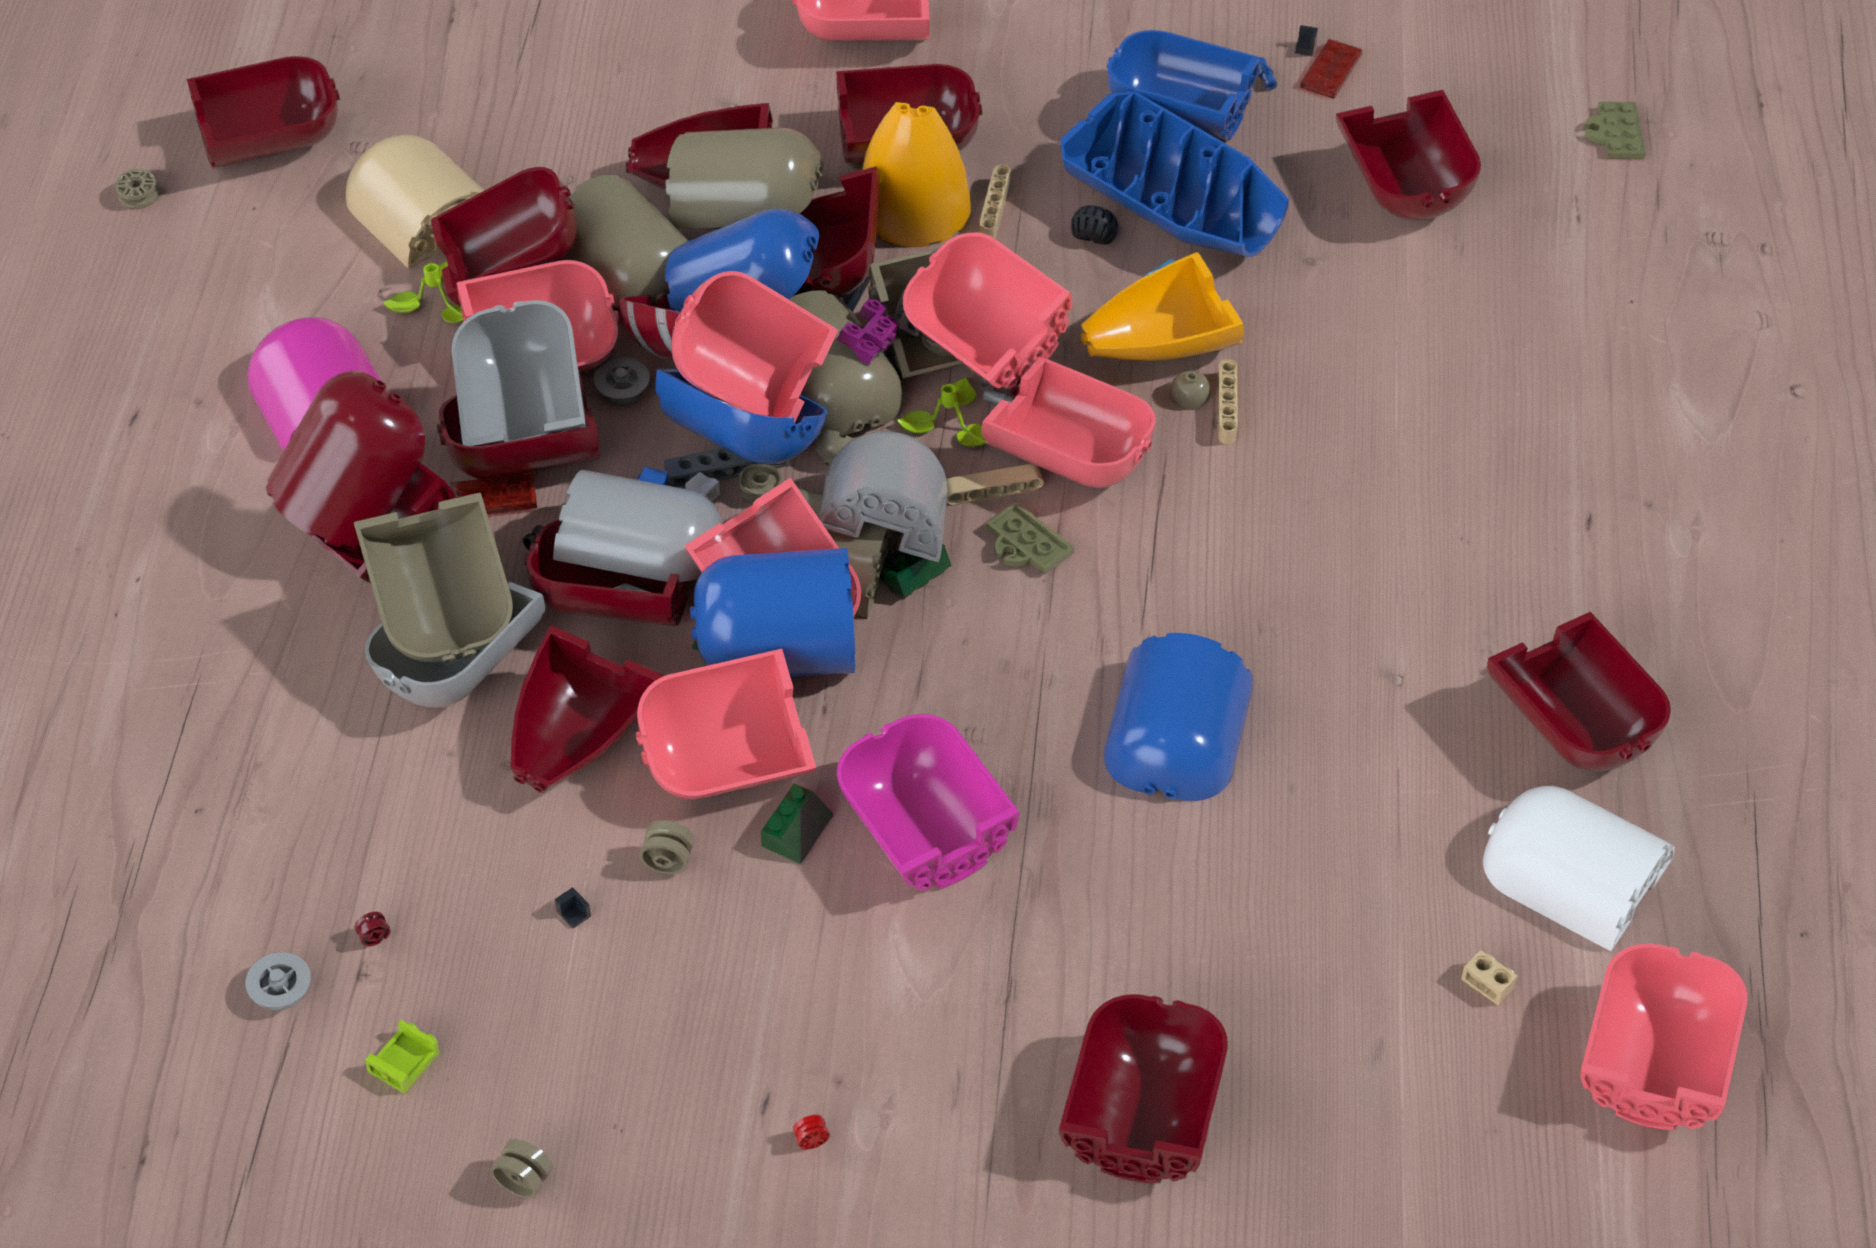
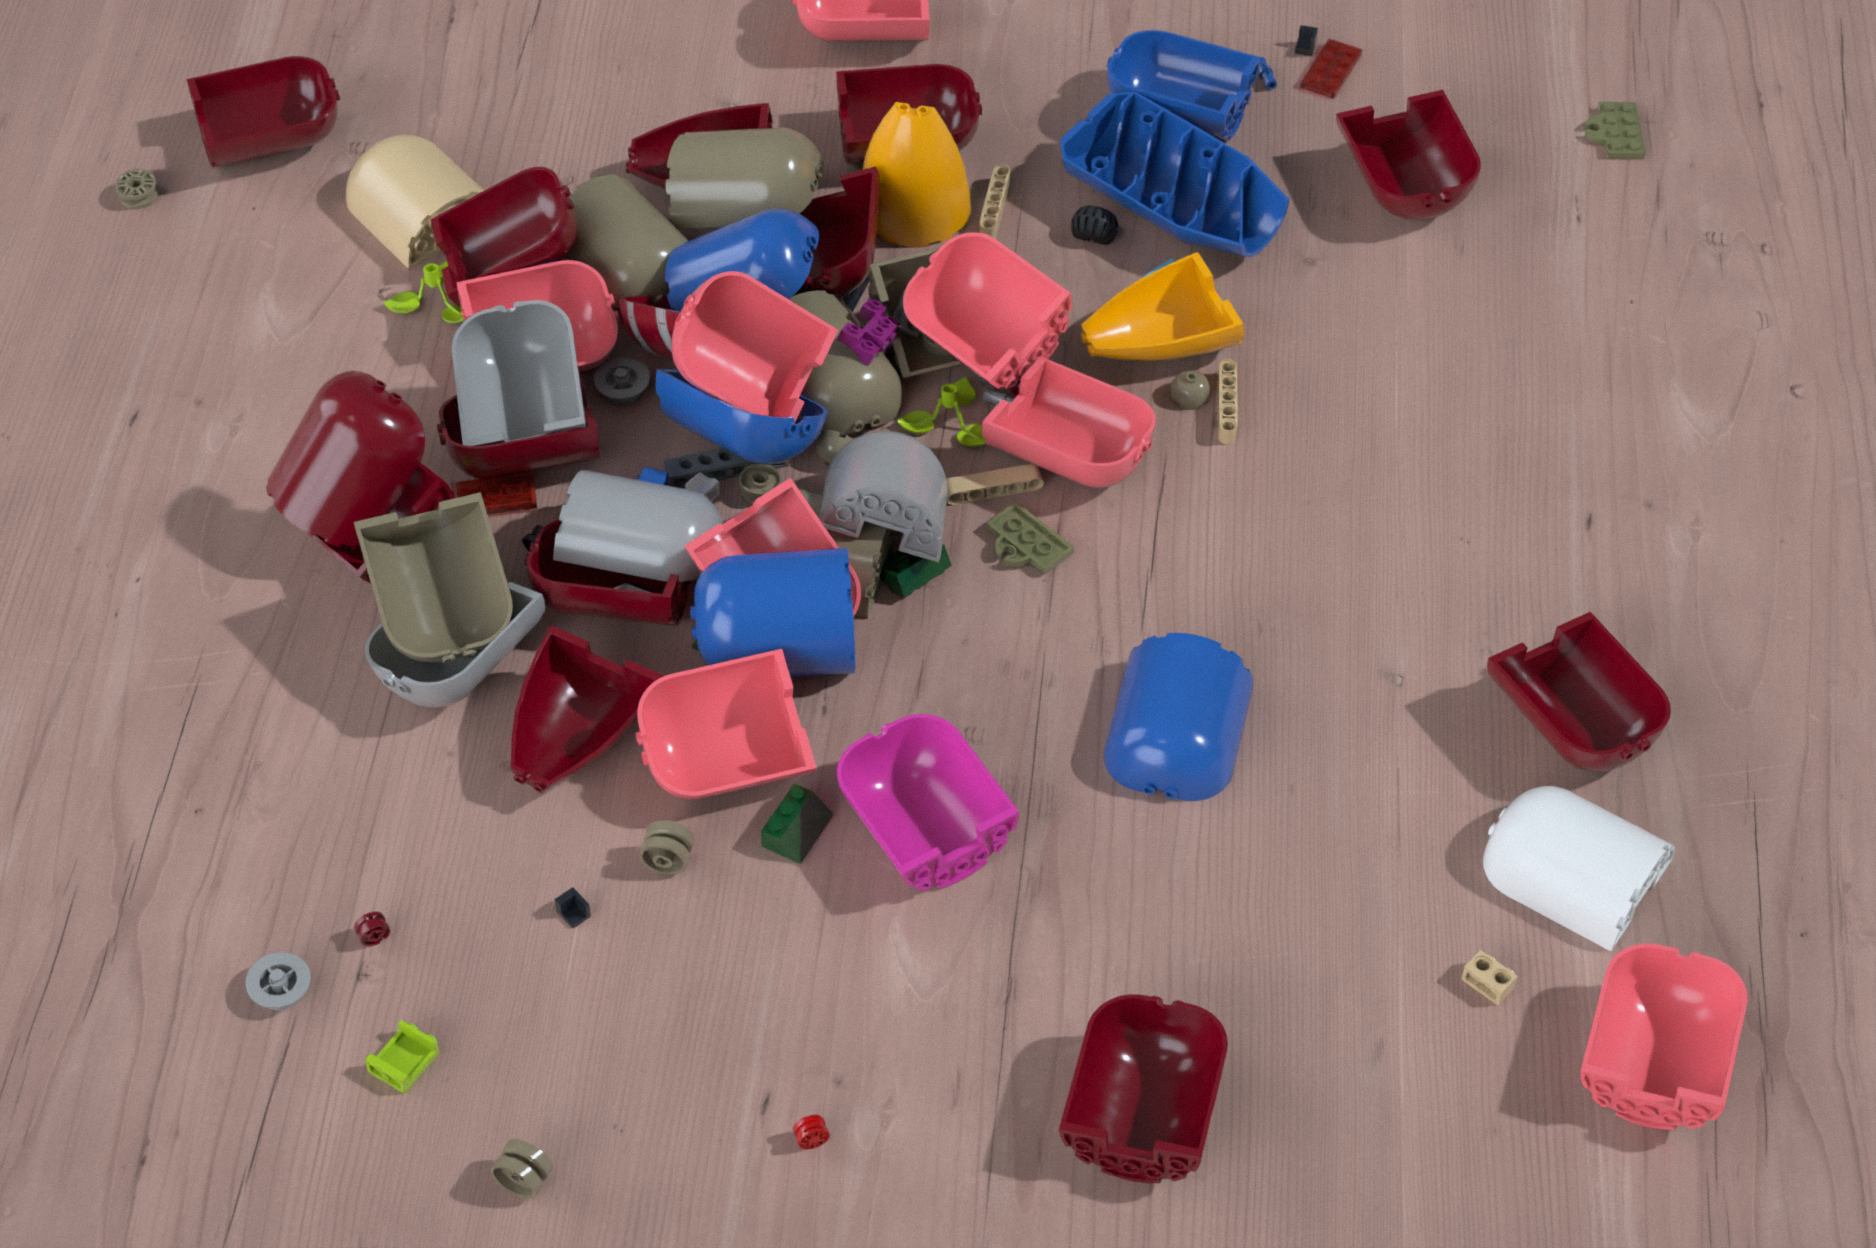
dark pink cylinder [248,317,389,451] -> none

